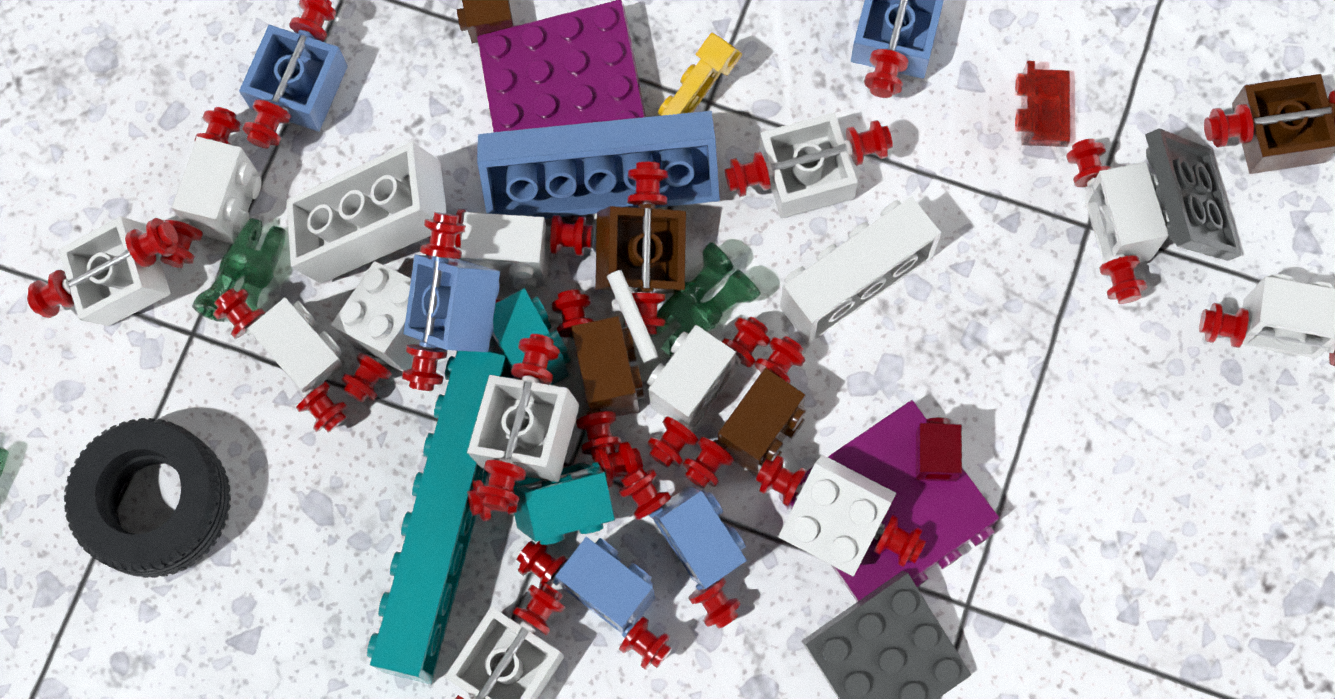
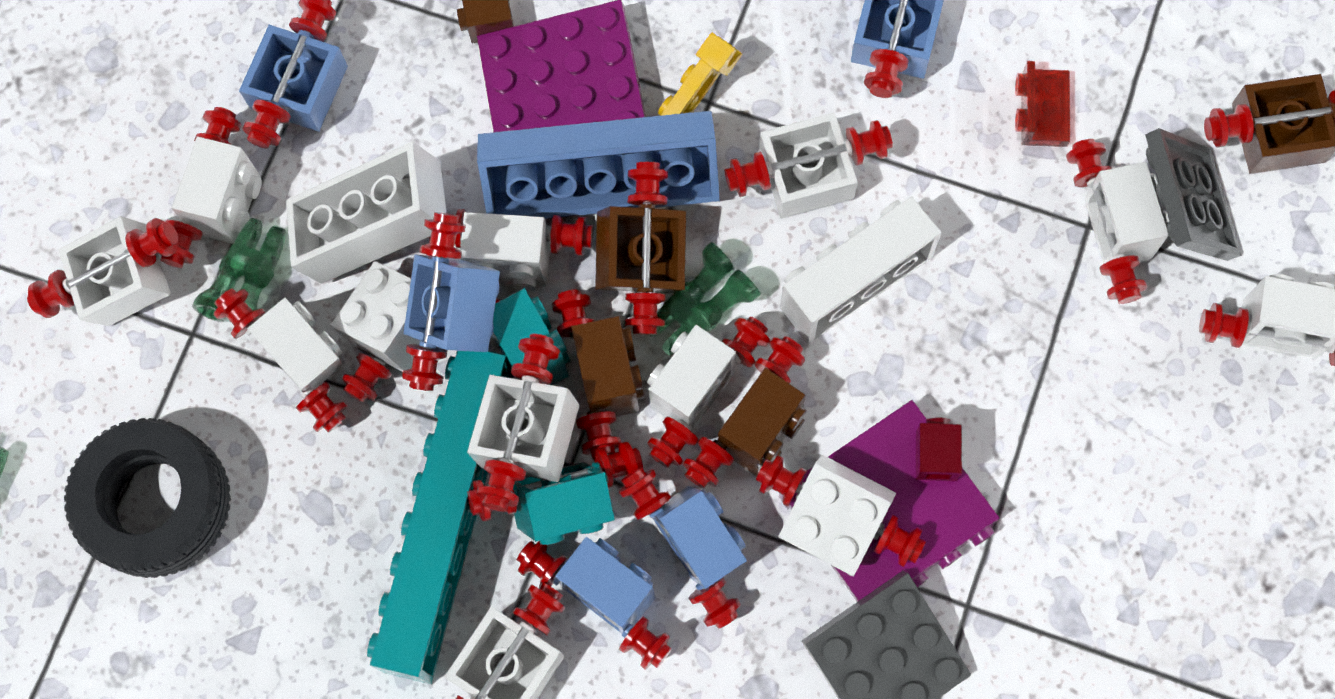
white piece [607,270,659,363] -> none

